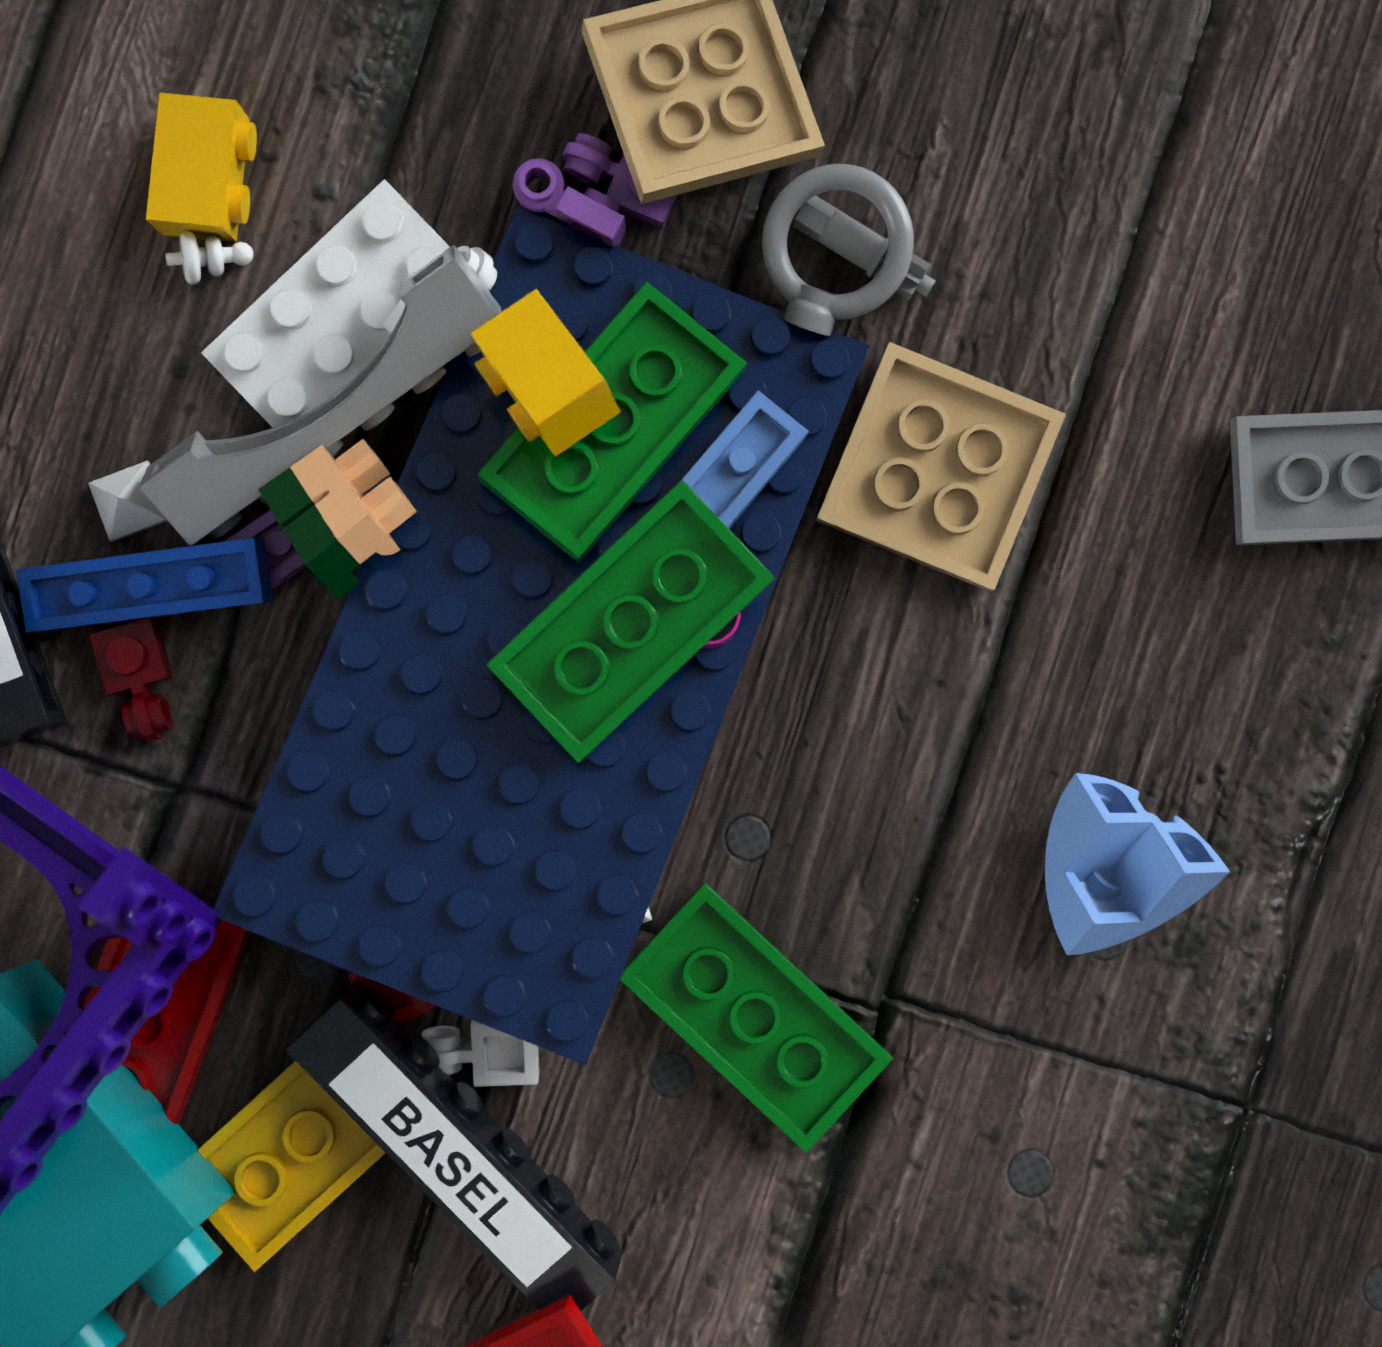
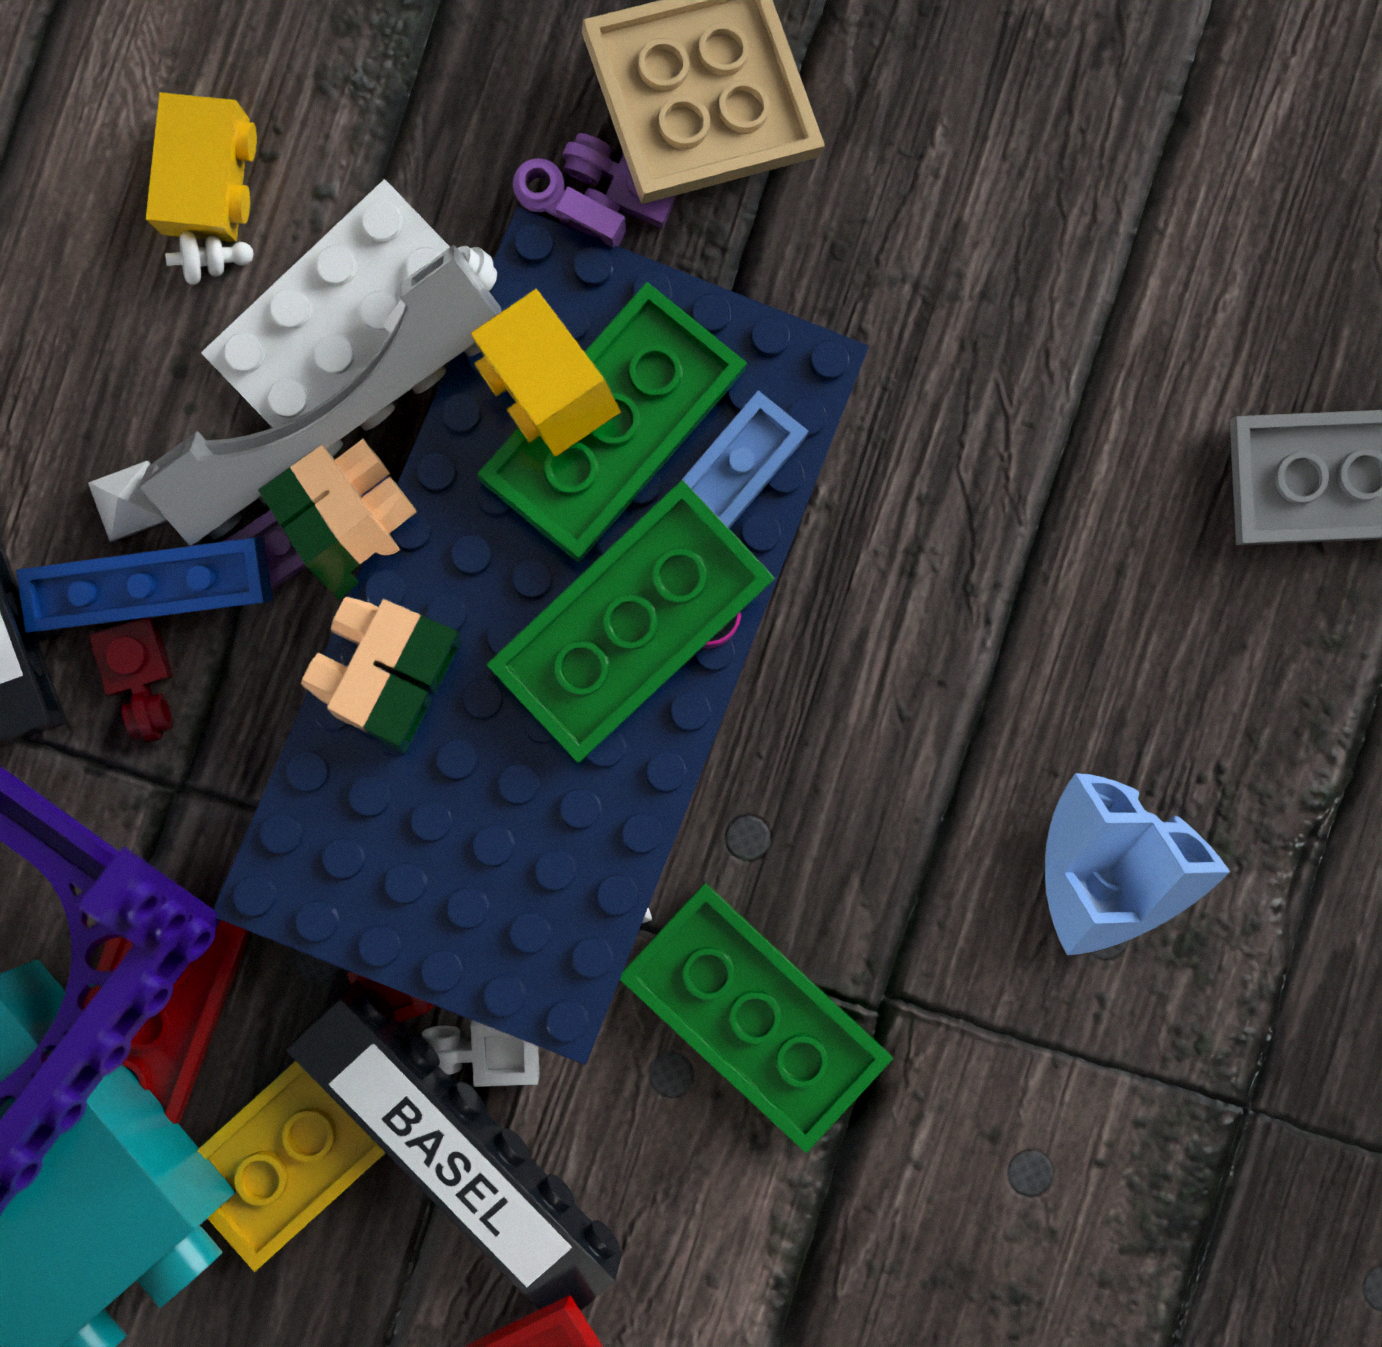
light grey piece [762,164,914,336] -> none
light grey piece [793,196,936,300] -> none
tan plate [815,342,1066,592] -> none
none -> hips [301,597,462,755]

